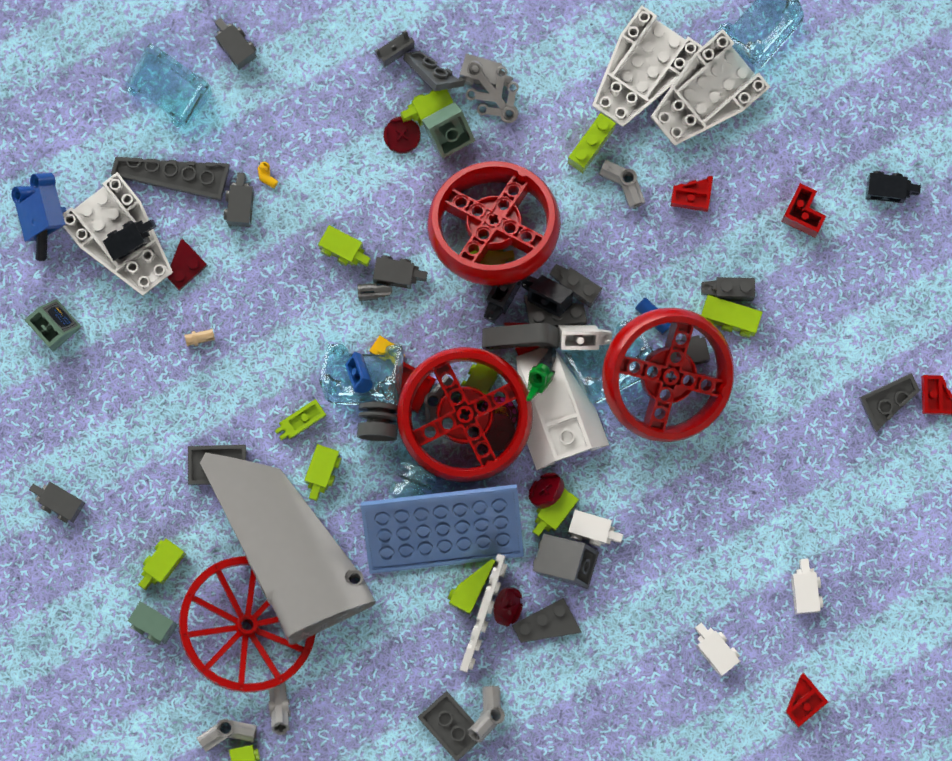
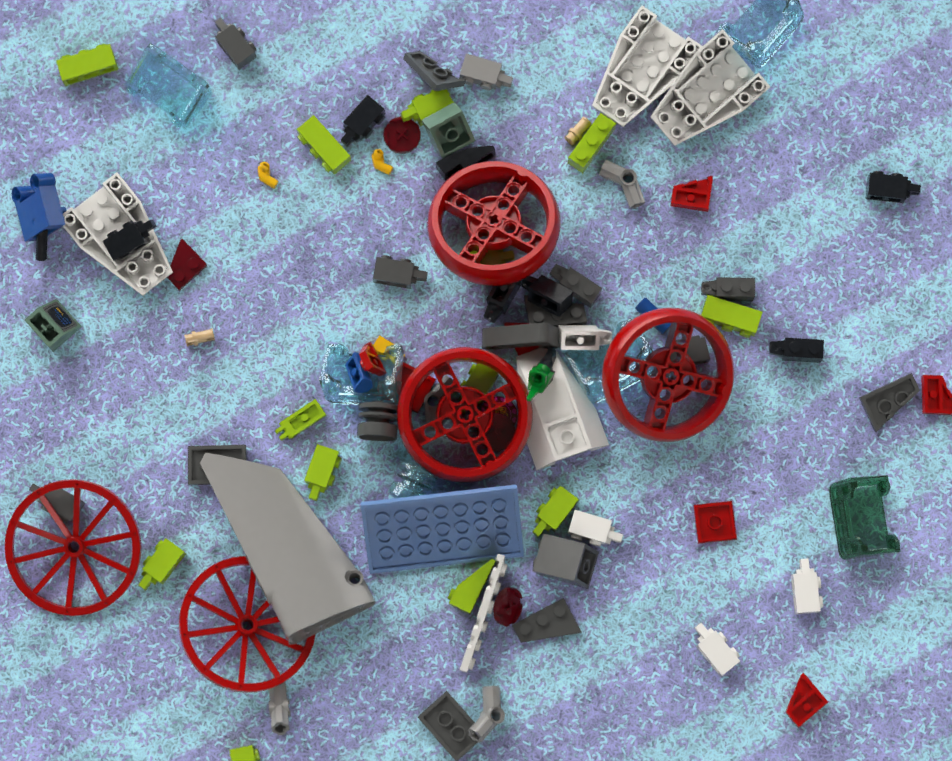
dark grey wing [111,157,230,201] -> none
sand green brick [128,601,178,645] -> none
light grey piece [197,719,257,752] -> none
dark grey hinge [224,172,254,227] -> none
lime hinge [318,225,371,267] -> none
dark grey hinge [358,283,392,301] -> none
dark grey hinge [374,30,415,68] -> none
light grey plant [466,61,519,123] -> none
dark red tile [528,472,564,509] -> none
red brick [781,183,826,238] -> none
none -> red wheel [5,479,142,616]
none -> lime brick [56,44,119,86]
none -> lime brick [297,115,351,175]
none -> black hinge [341,95,385,147]
none -> red wing [359,342,387,377]
none -> yellow arm [371,149,393,175]
none -> black slope [436,146,496,181]
none -> tan pin [564,117,592,145]
none -> red tile [693,501,737,544]
none -> black hinge [769,338,824,363]
none -> clear green windscreen [829,475,901,560]

